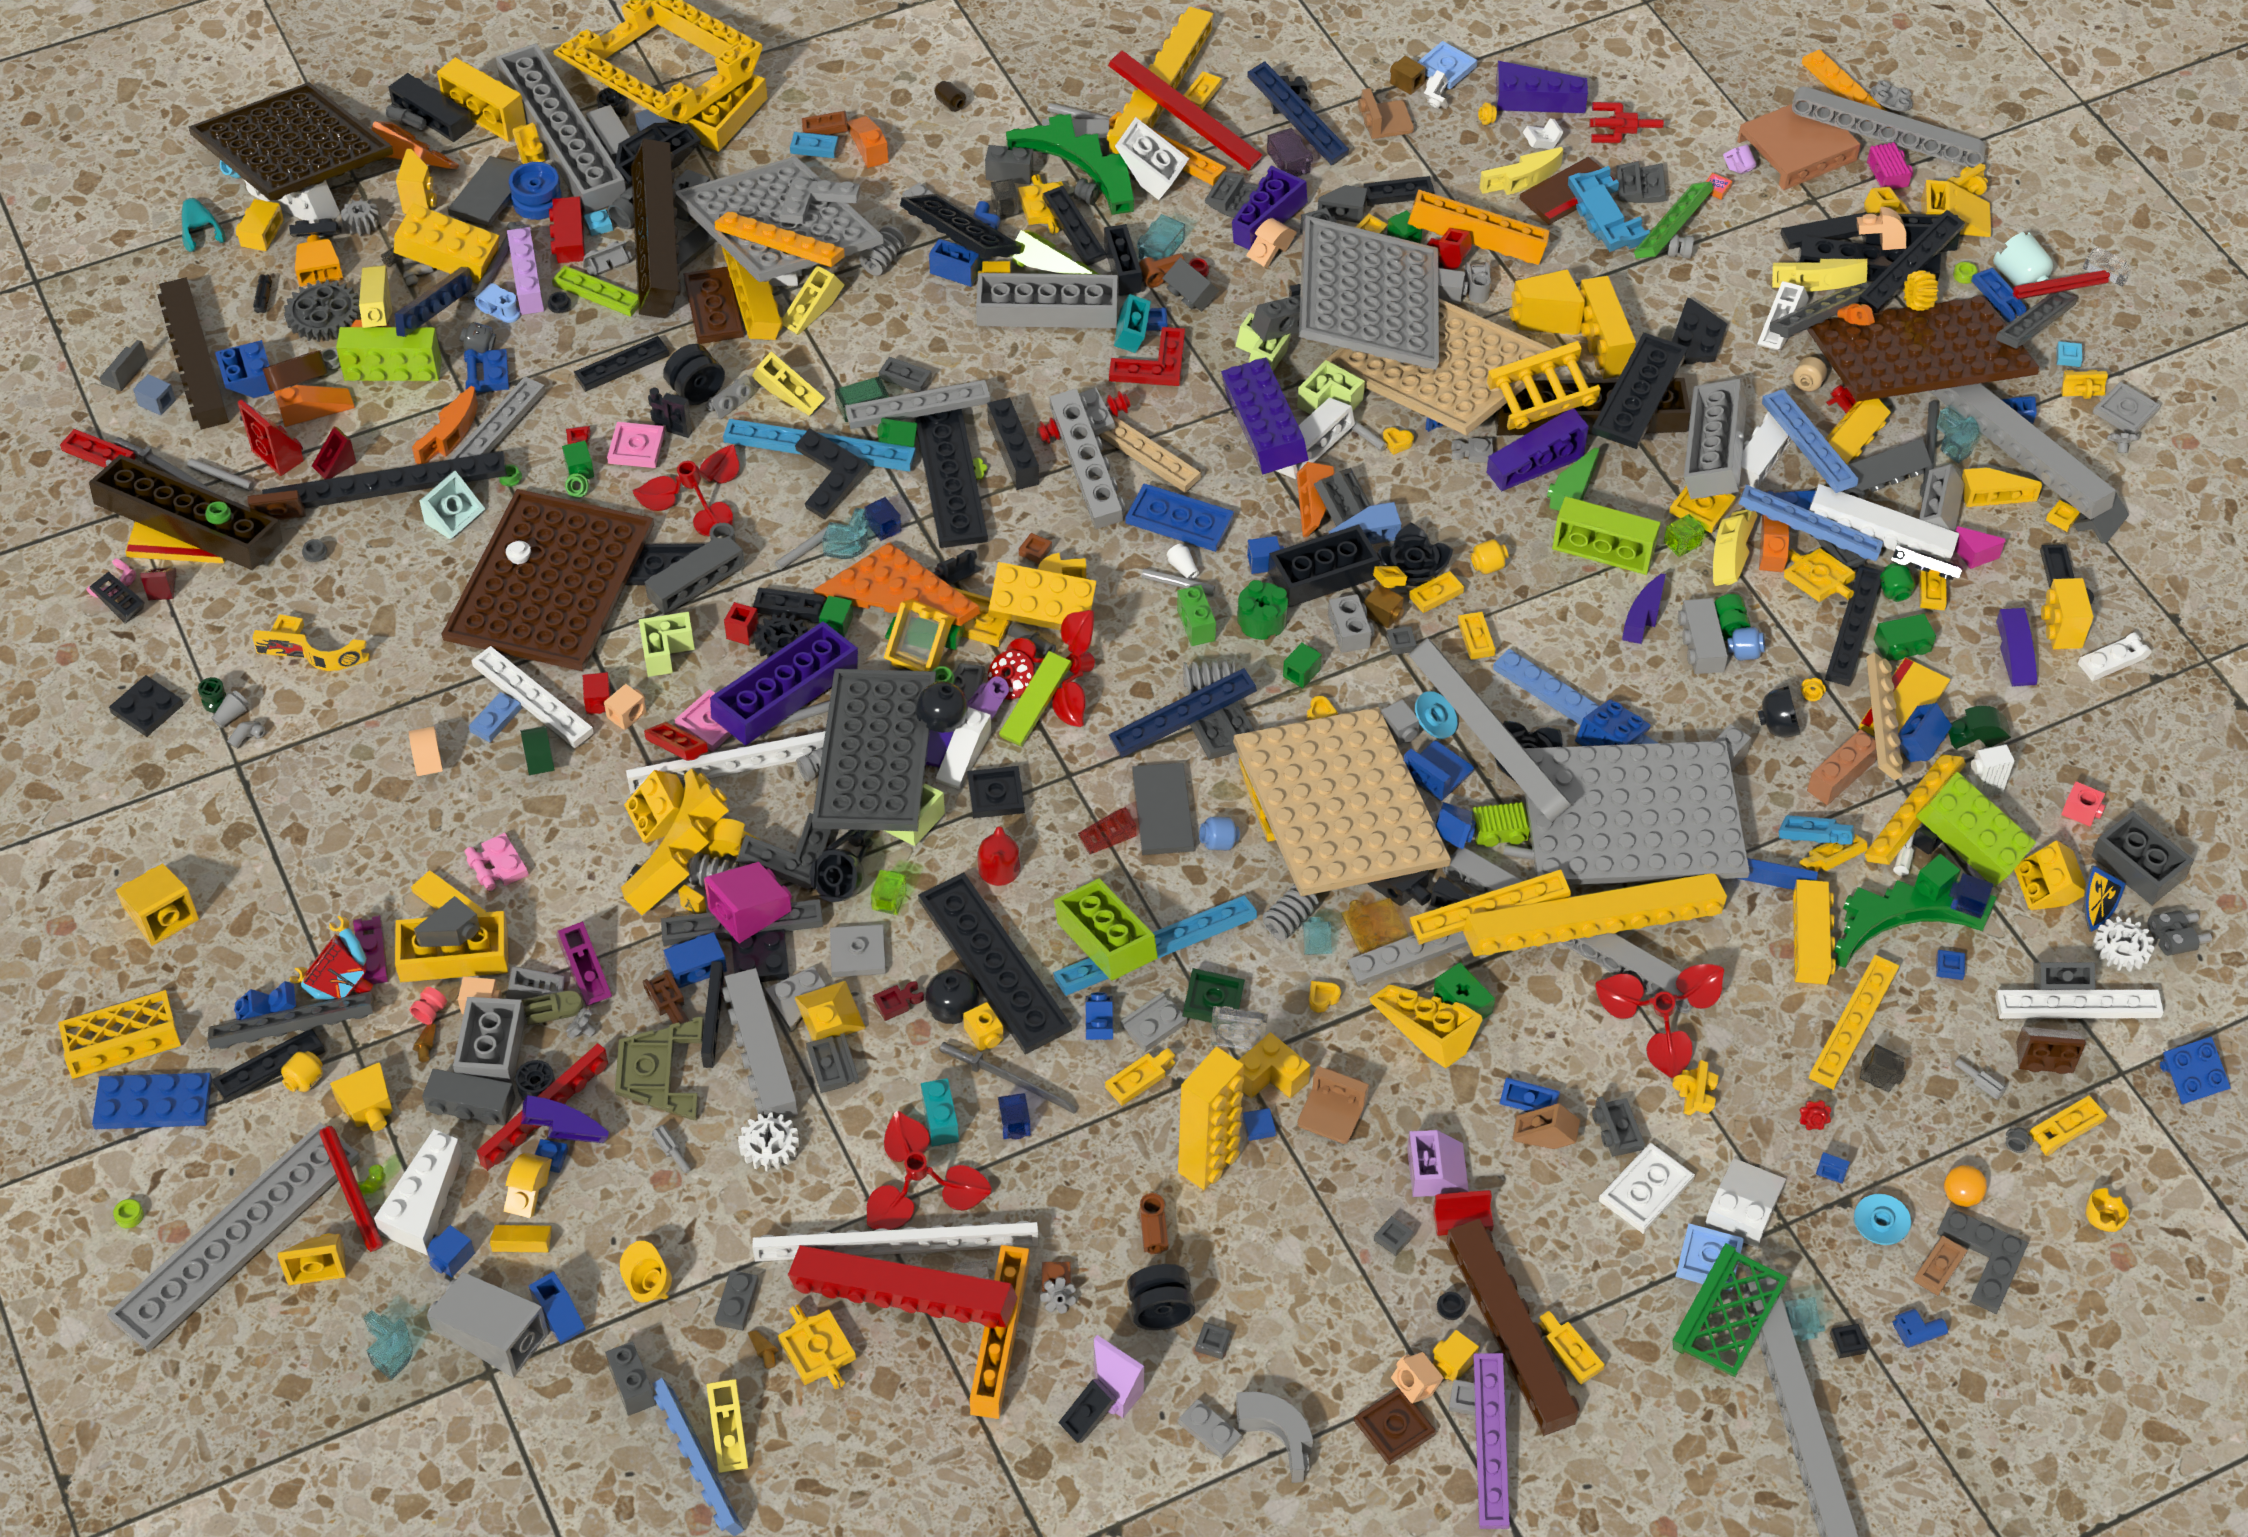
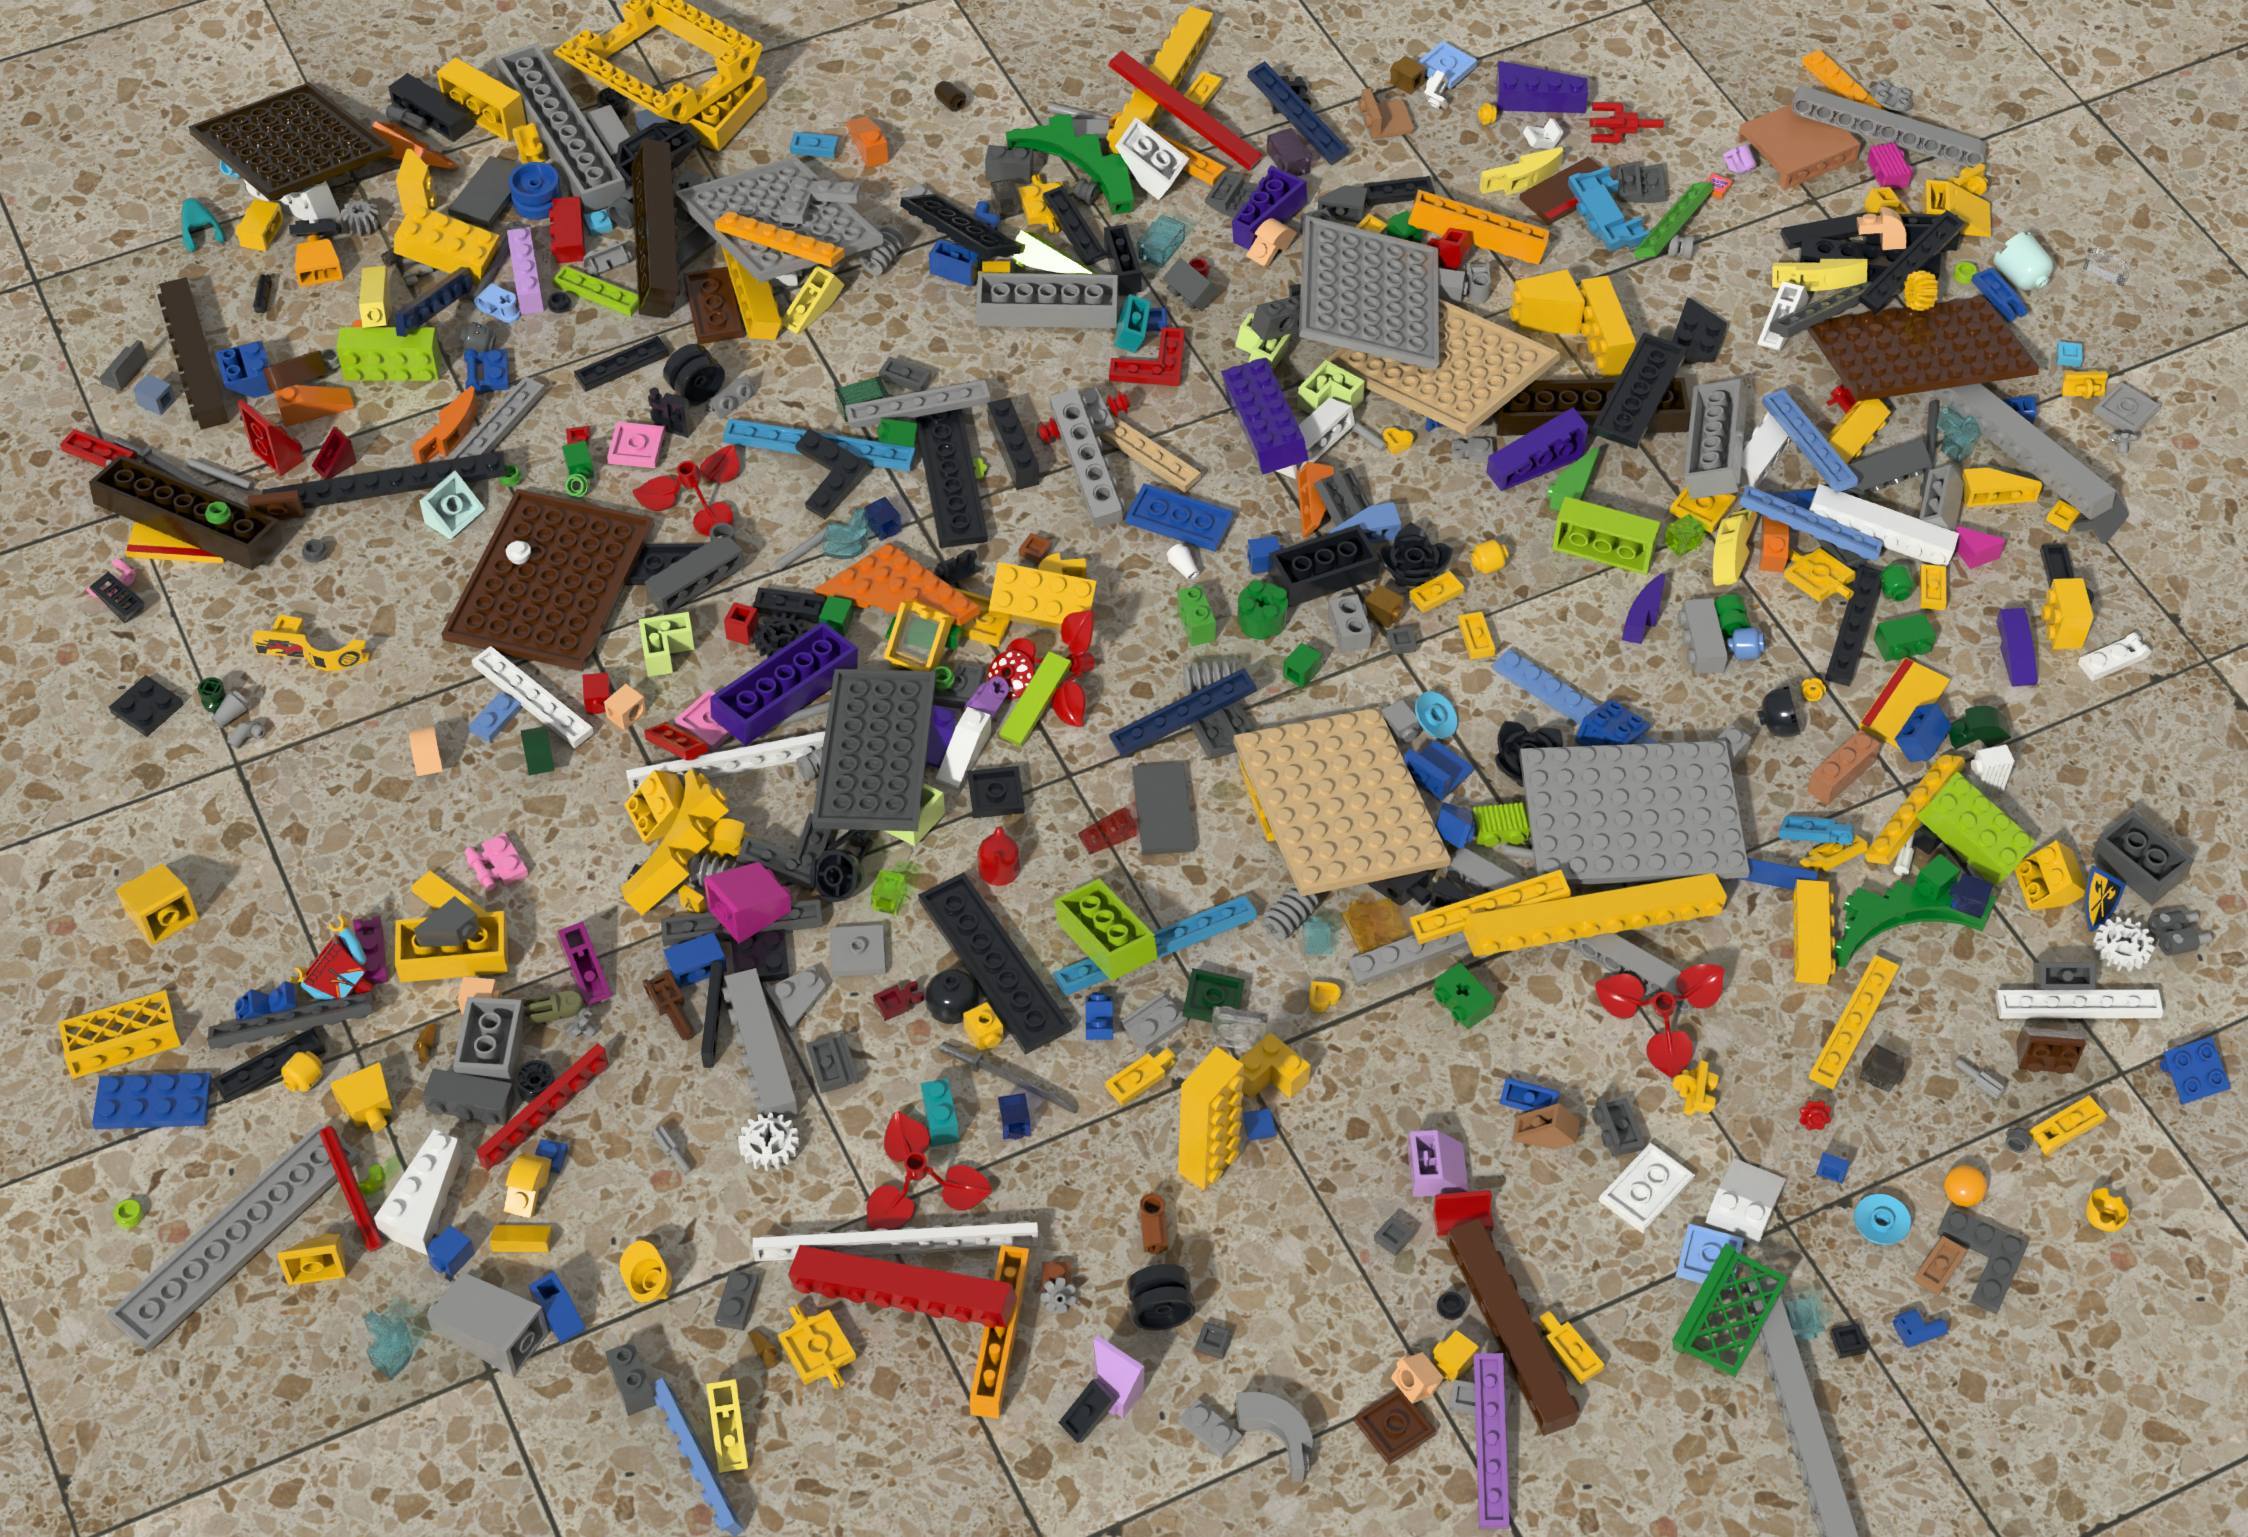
dark red slope [140,567,176,601] -> none
dark grey gear [284,279,361,342] -> none
coral wheel [409,987,447,1025] -> none
light grey slope [506,966,566,1000] -> none
dark purple slope [521,1095,609,1143] -> none
olive wing [615,1017,704,1120] -> none
light yellow slope [751,351,825,416] -> none
yellow slope [795,981,865,1041] -> none
dark orange plate [802,111,848,135] -> none
black cylinder [915,681,968,733] -> none
dark grey pin [1008,621,1056,657] -> none
dark orange piece [1139,253,1185,288] -> none
light grey bar [1142,568,1215,595] -> none
medium blue head [1199,817,1240,851] -> none
medium nougat bracket [1297,1066,1369,1144] -> none
yellow tile [1307,696,1338,721] -> none
yellow wedge [1369,984,1482,1068] -> none
yellow plate [1373,566,1407,588] -> none
light grey beam [1408,638,1572,822] -> none
yellow fence [1487,341,1600,430] -> none
tan head [1793,357,1827,392] -> none
orange piece [1837,303,1875,325] -> none
tan plate [1866,652,1903,781] -> none
hinge [1892,546,1963,580] -> none
blue tile [1936,950,1965,980] -> none
dark grey tile [1996,291,2077,349] -> none
red axle [2012,270,2110,300] -> none
coral brick [2061,781,2106,827] -> none

